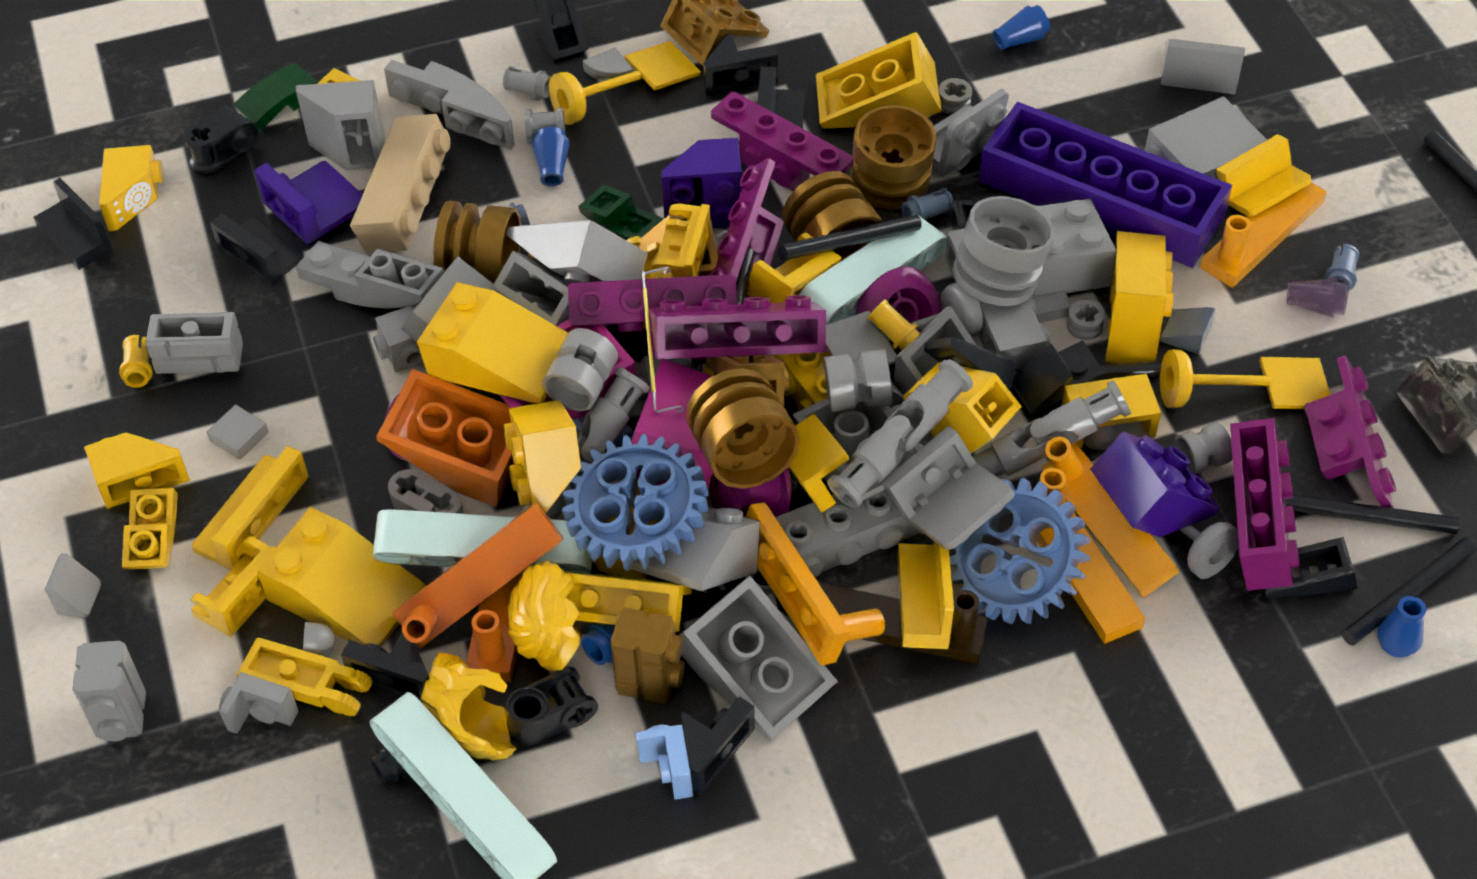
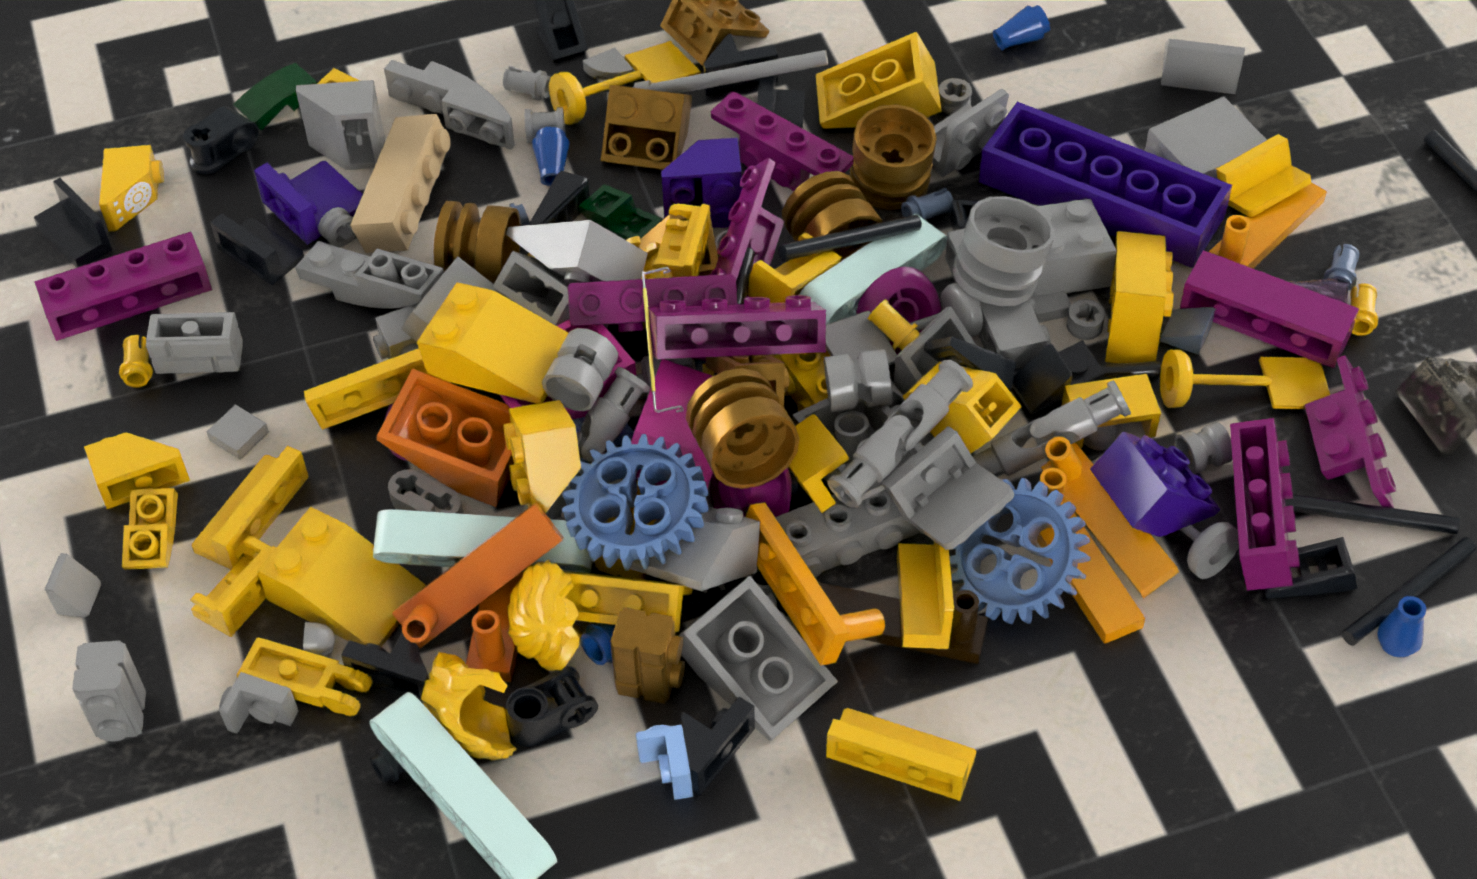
none -> magenta brick [34,231,212,341]
none -> yellow panel [304,348,427,430]
none -> light grey bush [318,207,356,247]
none -> black slope [529,171,590,225]
none -> pearl gold slope [601,85,692,170]
none -> light grey bar [607,50,828,101]
none -> yellow panel [826,708,976,801]
none -> magenta brick [1179,250,1359,368]
none -> yellow pin [1350,283,1378,336]

